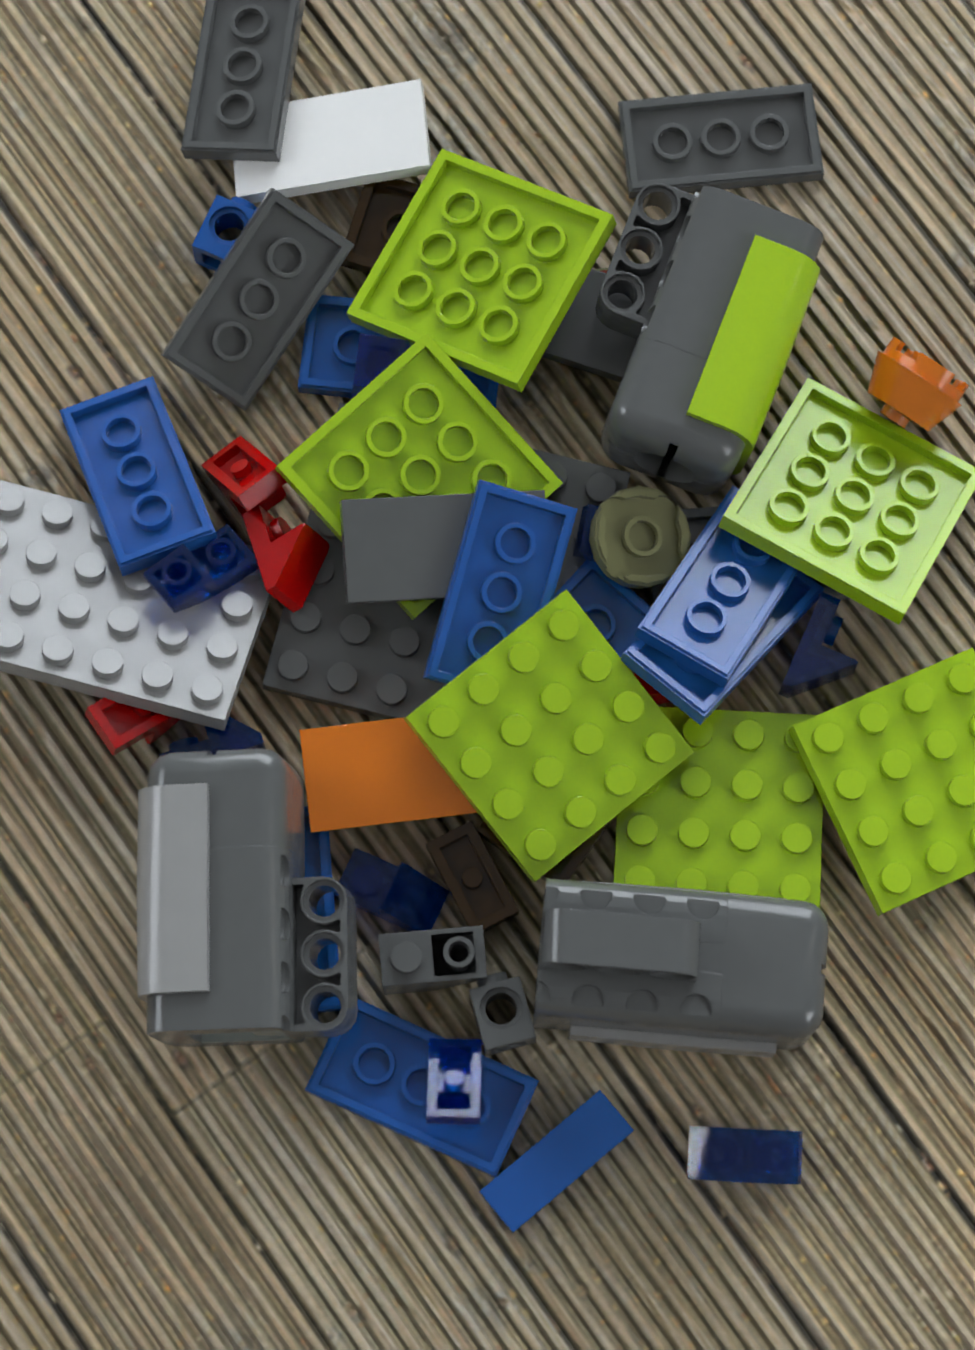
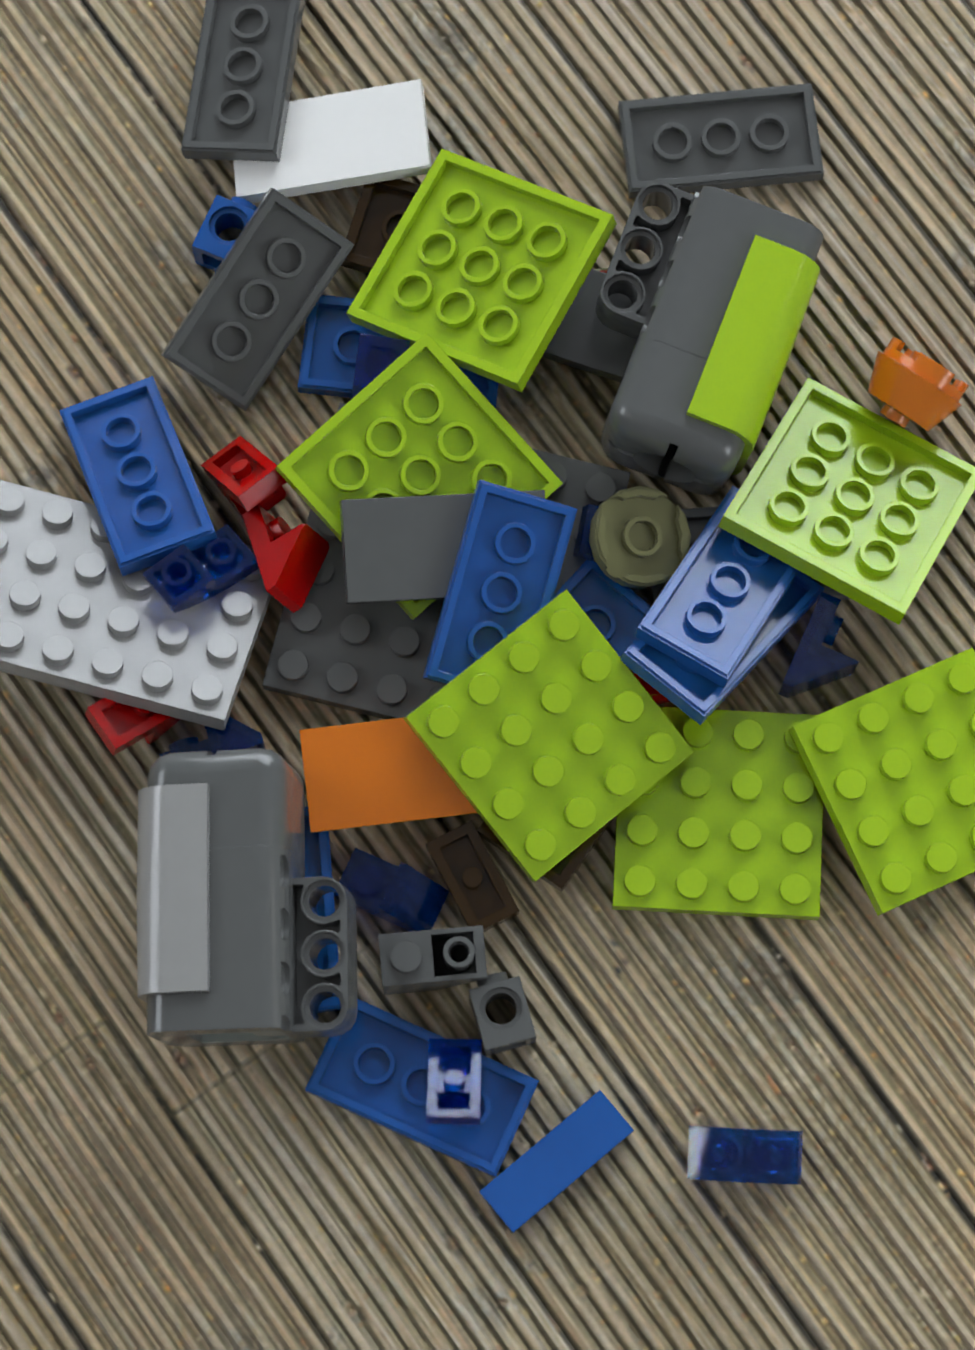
dark grey piece [533,878,829,1058] -> none

